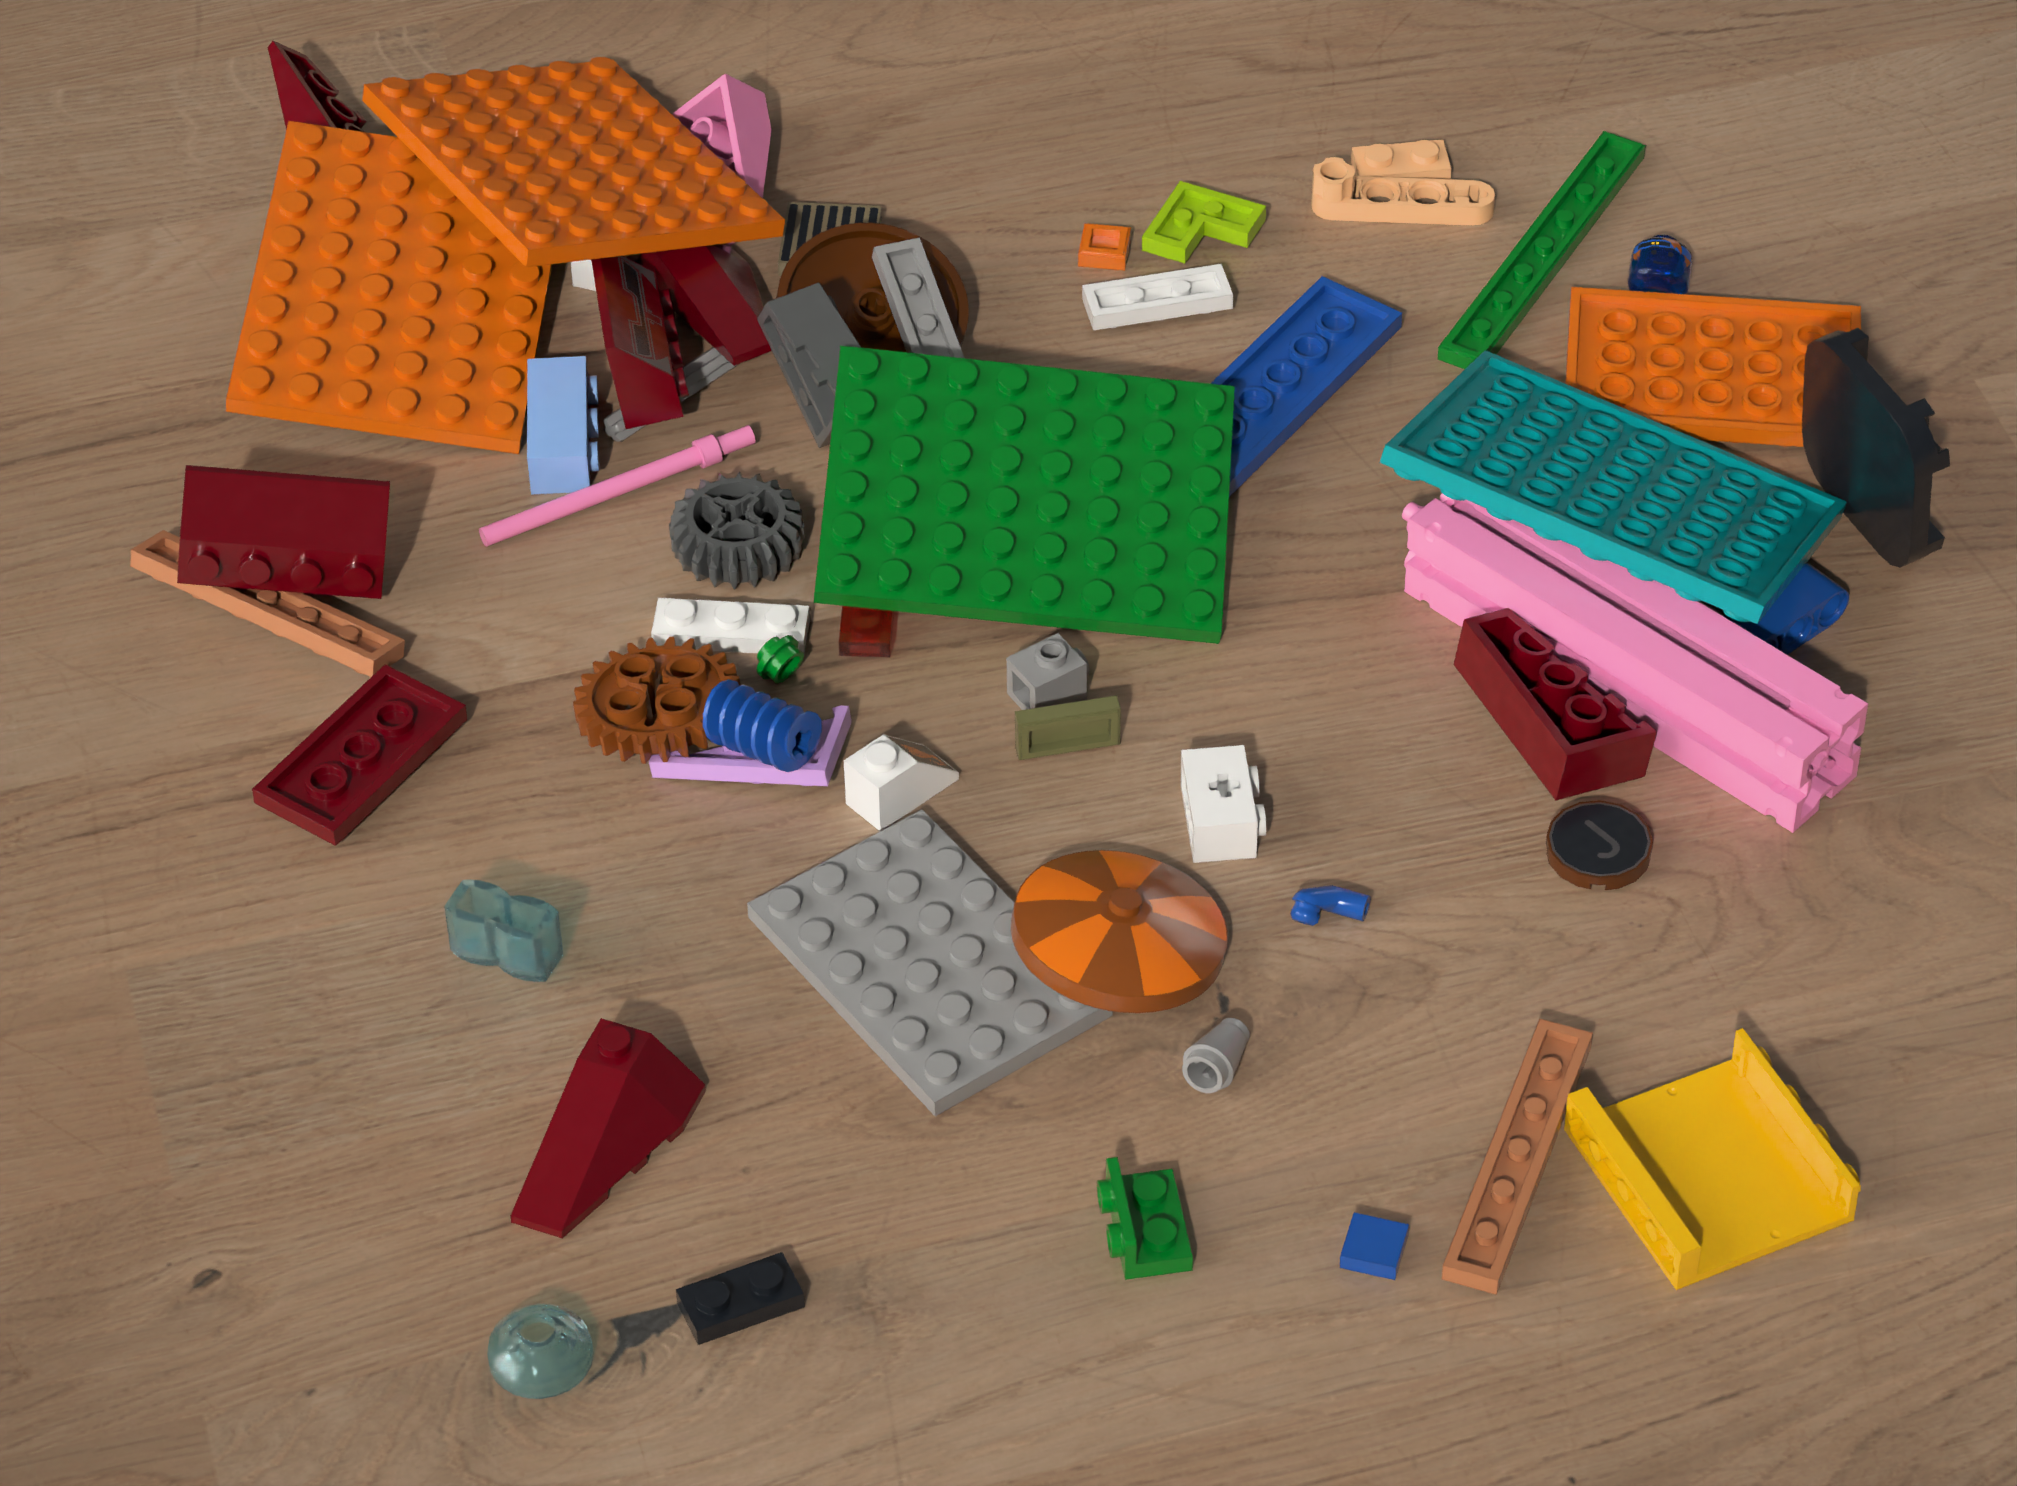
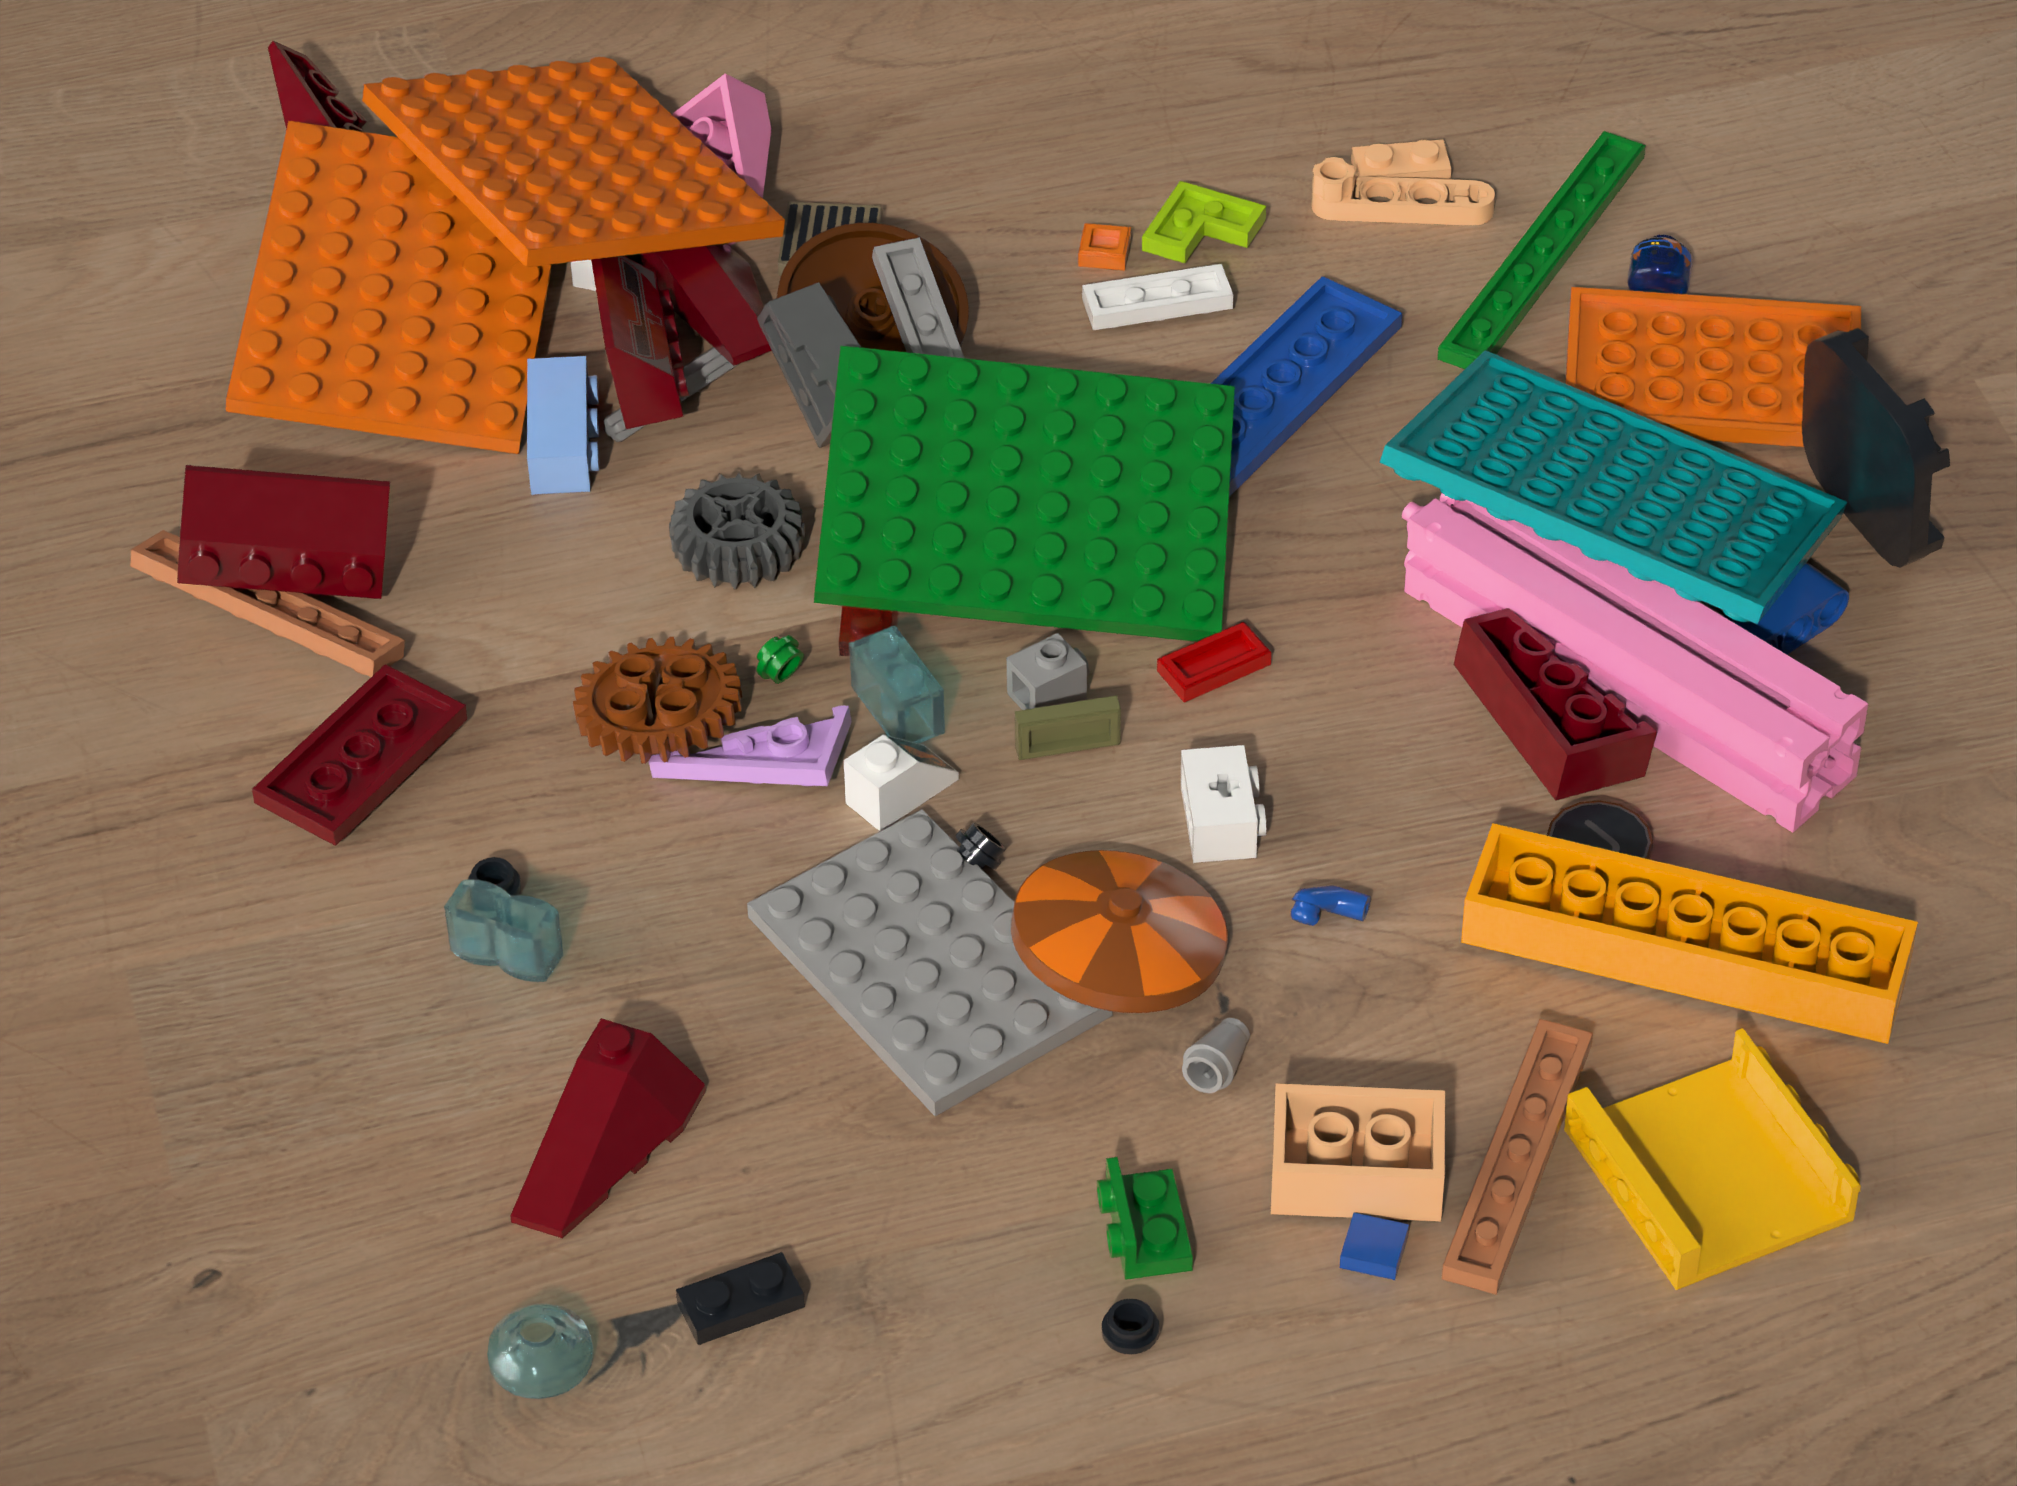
bright pink bar [479,425,756,547] -> none
white plate [651,598,810,654] -> none
blue piece [703,679,822,773] -> none
none -> black plate [467,857,521,907]
none -> clear light blue brick [849,625,945,743]
none -> black plate [955,822,1006,870]
none -> black plate [1102,1299,1159,1354]
none -> red tile [1157,622,1271,703]
none -> light nougat brick [1271,1083,1445,1222]
none -> light orange brick [1461,823,1918,1044]

